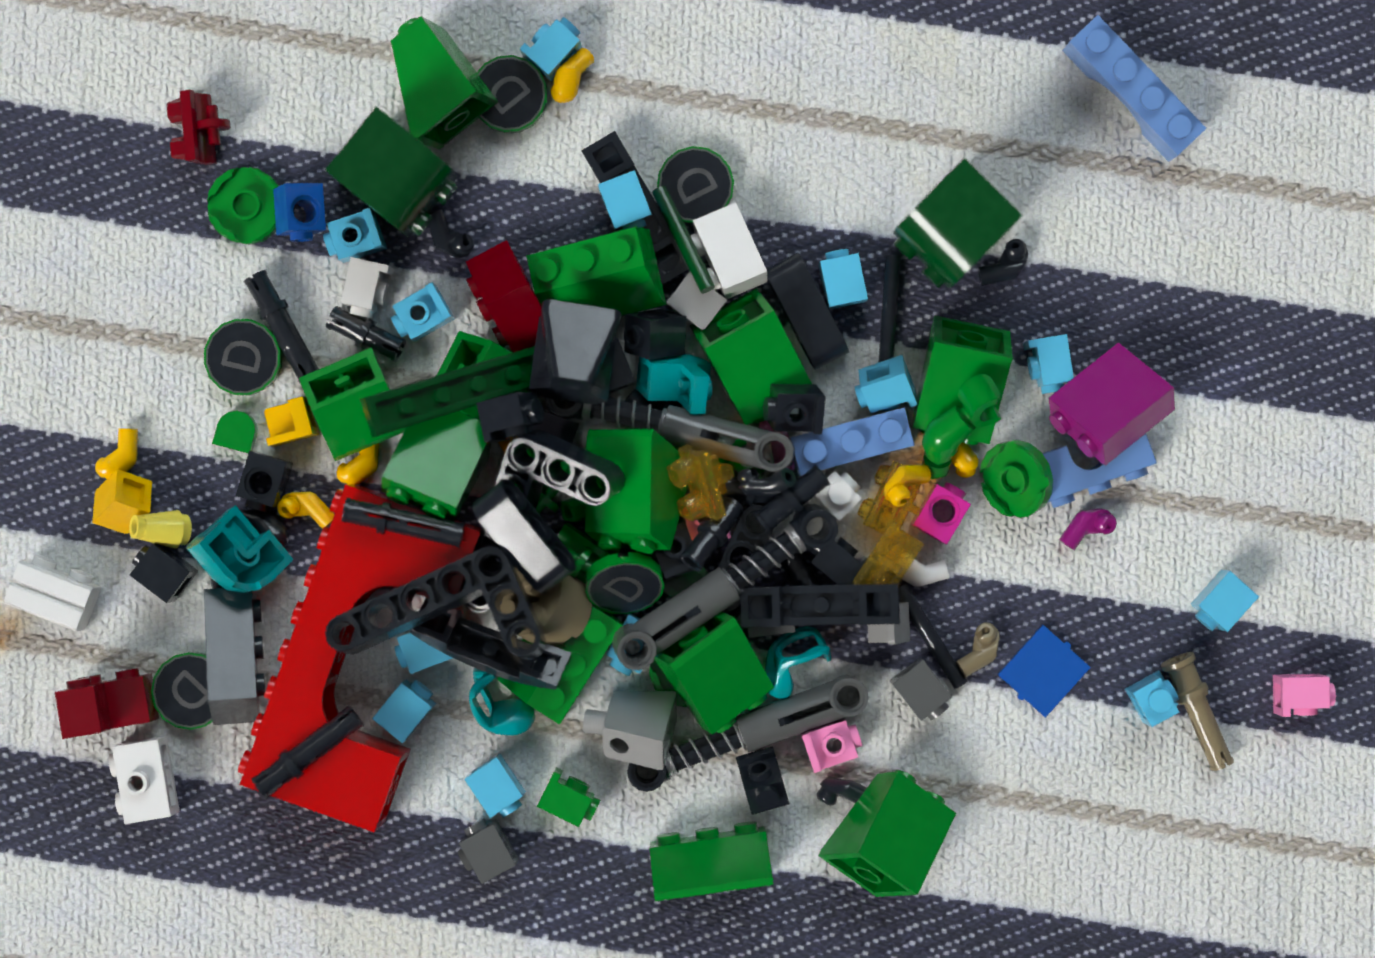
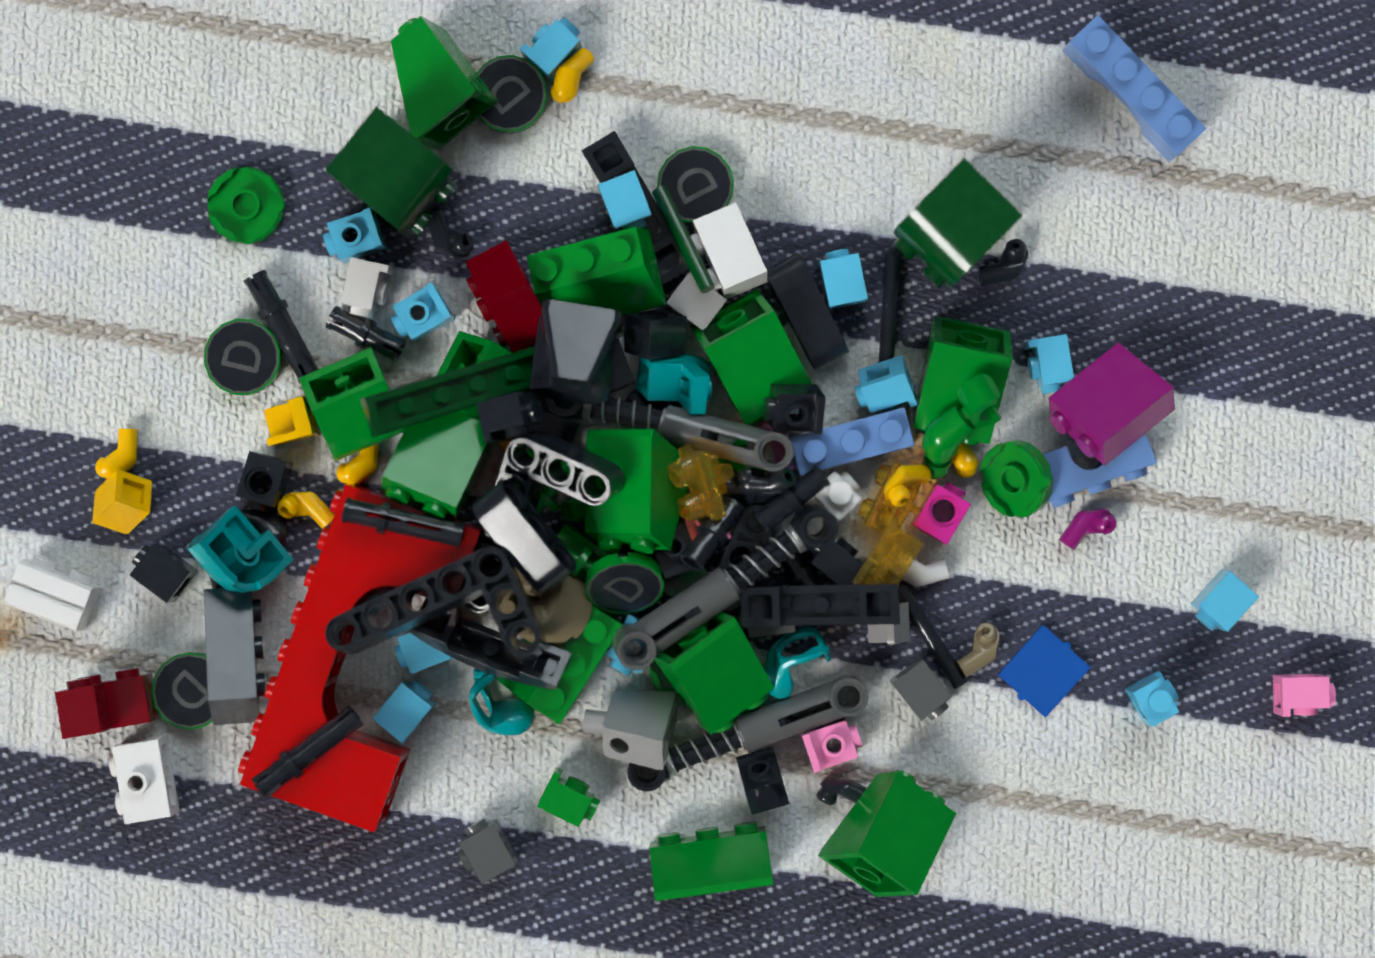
light yellow cone [129,510,192,549] -> none
dark red hips [166,89,231,165] -> none
green tile [212,411,258,453] -> none
blue brick [273,183,326,242] -> none
medium azure brick [464,753,526,818] -> none
dark tan pin [1161,652,1234,771] -> none

